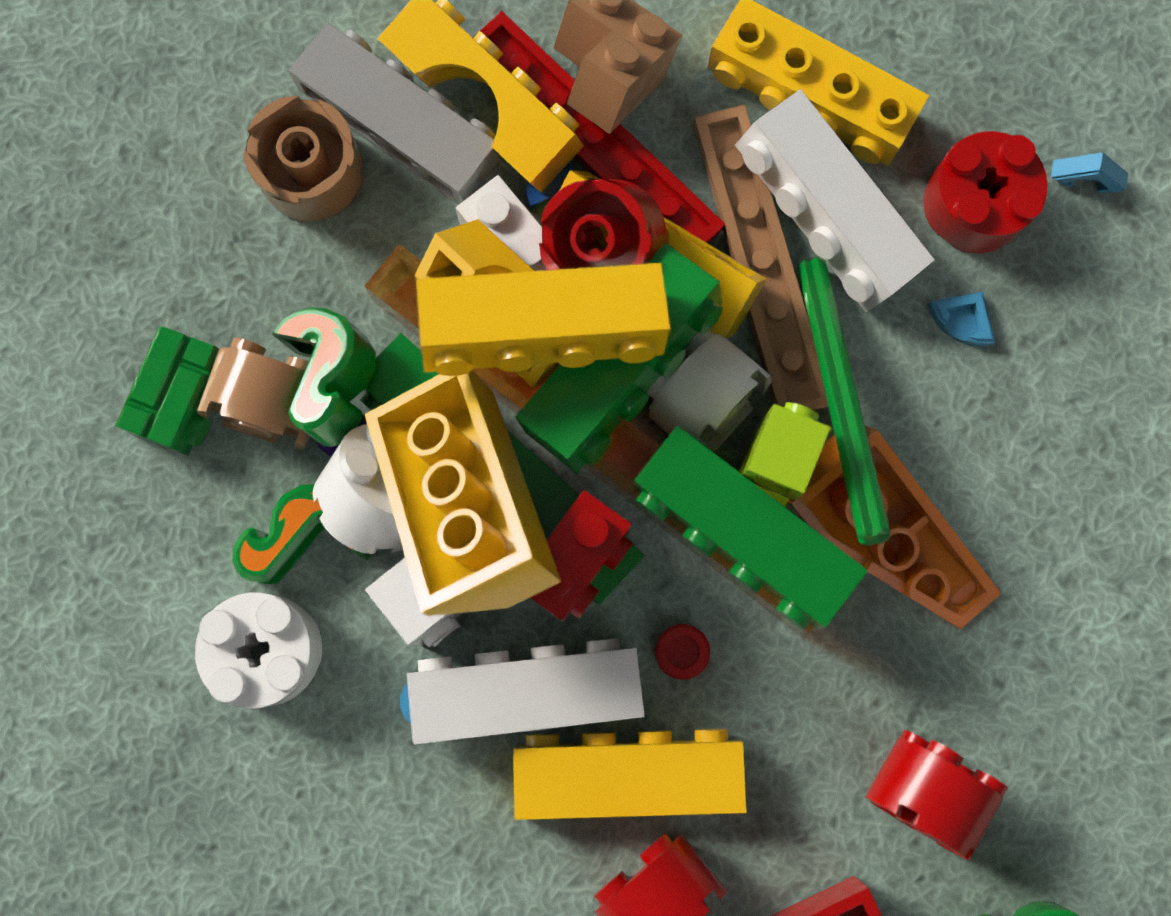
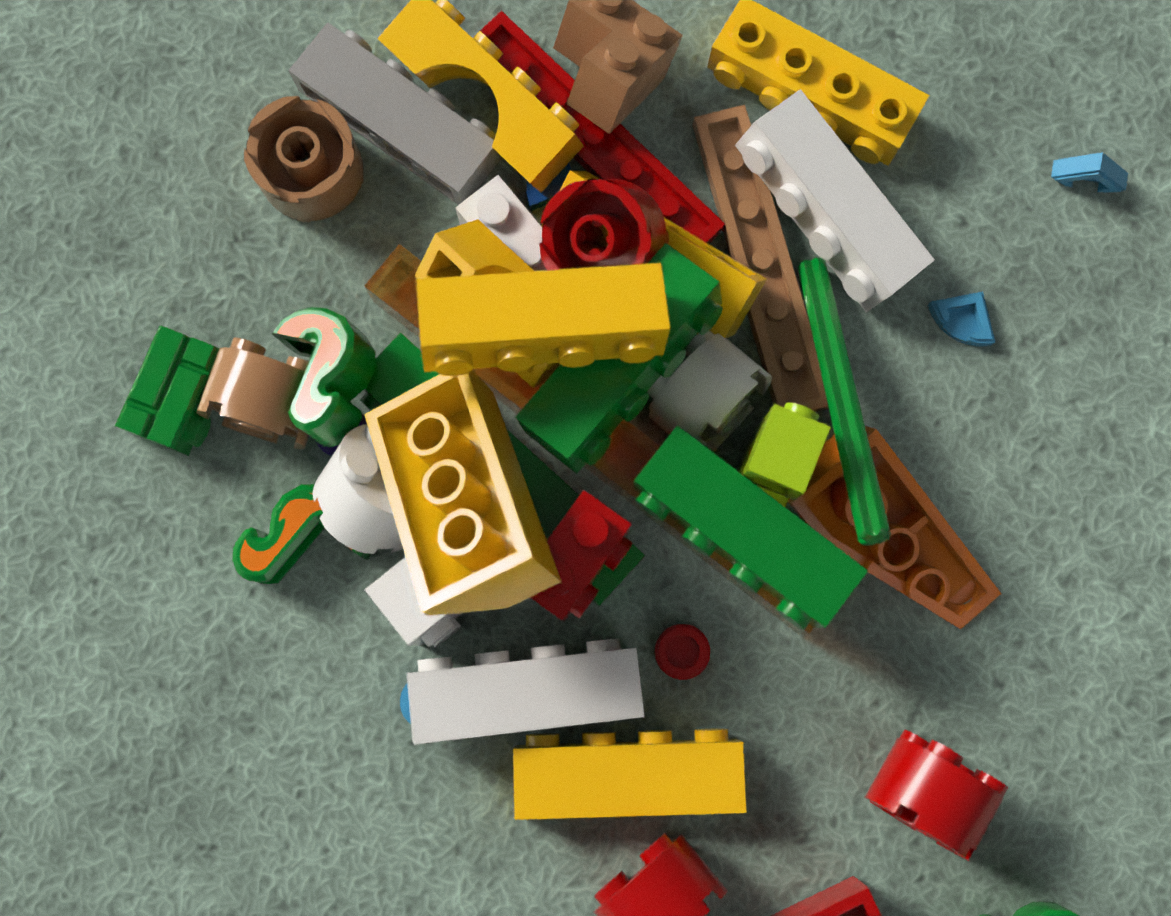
white brick [195,593,322,709] -> none
red brick [923,131,1048,254] -> none

